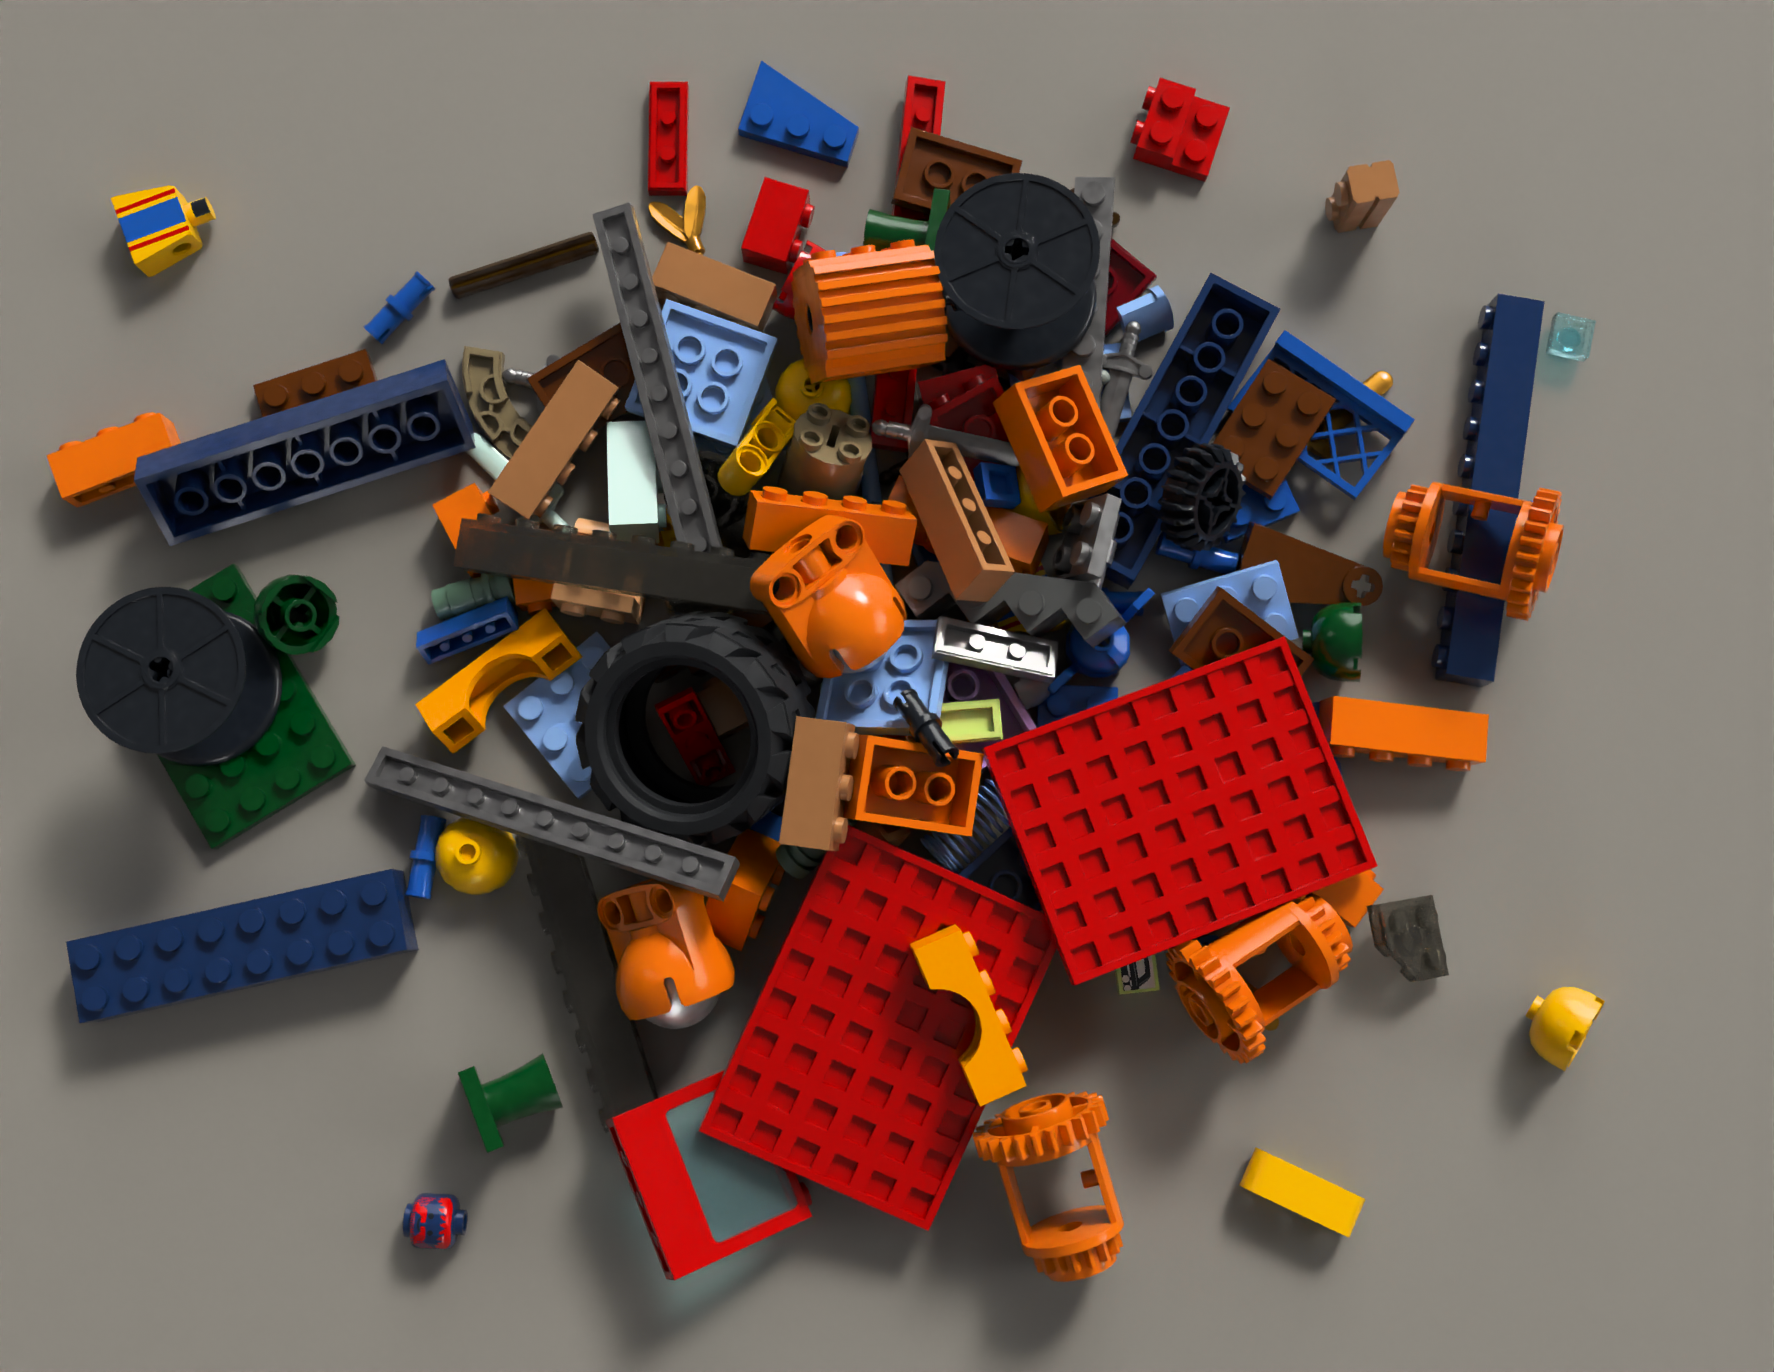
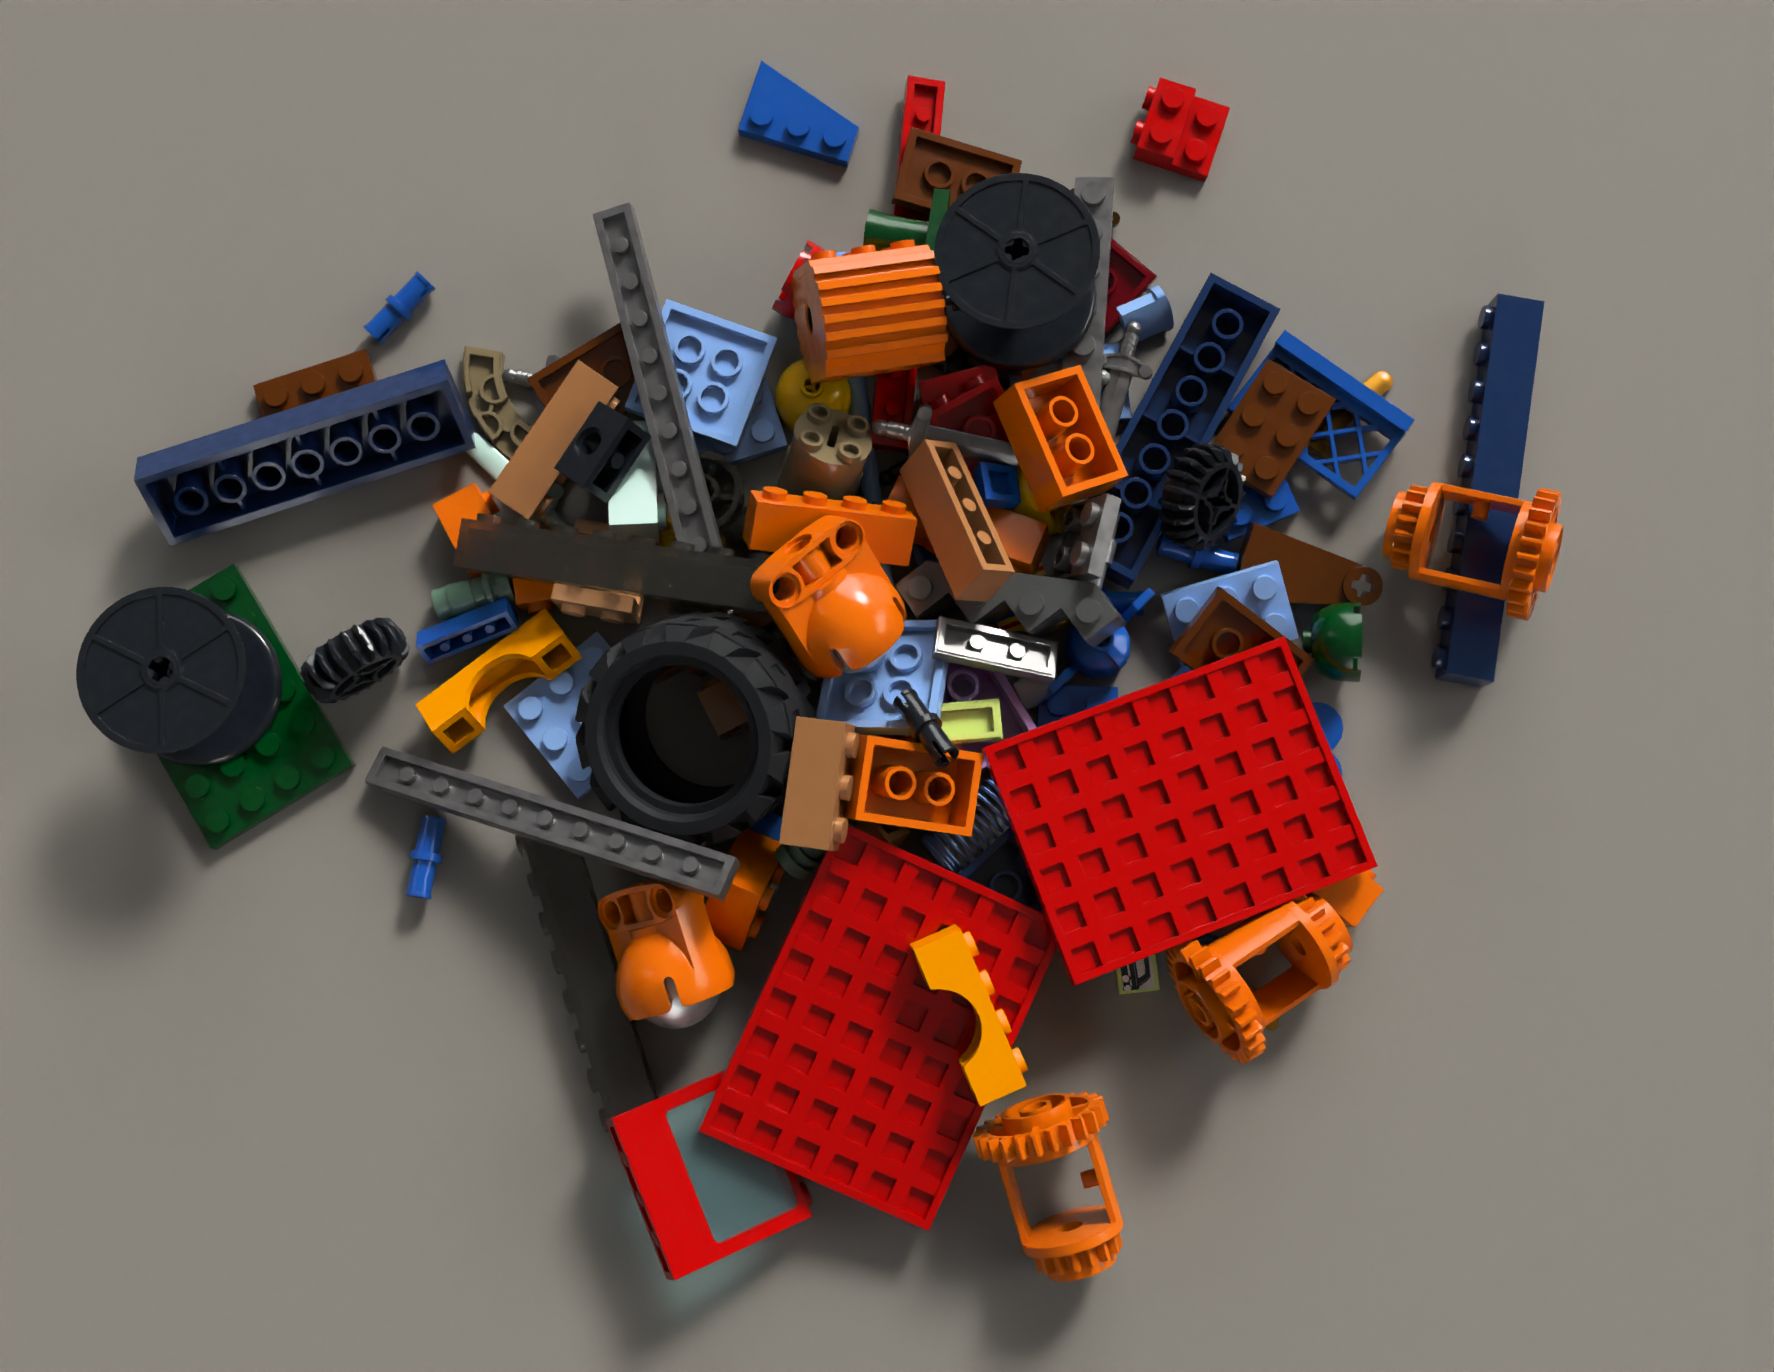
orange brick [46,412,181,508] -> none
dark blue brick [66,869,419,1023] -> none
torso [111,185,216,277] -> none
dark green cylinder [253,574,339,655] -> none
dark blue head [403,1193,468,1250] -> none
yellow cylinder [435,817,519,895] -> none
dark brown axle [449,232,599,299] -> none
dark green plant [458,1053,563,1153] -> none
red tile [648,82,689,196] -> none
pearl gold piece [648,185,706,255] -> none
medium nougat brick [652,242,778,333] -> none
red slope [654,687,736,786] -> none
yellow piece [718,397,798,496] -> none
red brick [741,177,815,275] -> none
yellow beam [1239,1147,1365,1237] -> none
orange brick [1319,696,1489,772] -> none
medium nougat brick [1325,160,1400,233] -> none
clear smoke plate [1367,895,1449,982] -> none
yellow cylinder [1526,987,1605,1071] -> none
clear light blue plate [1546,312,1596,362] -> none
none -> black gear [300,618,410,703]
none -> black brick [554,401,652,503]

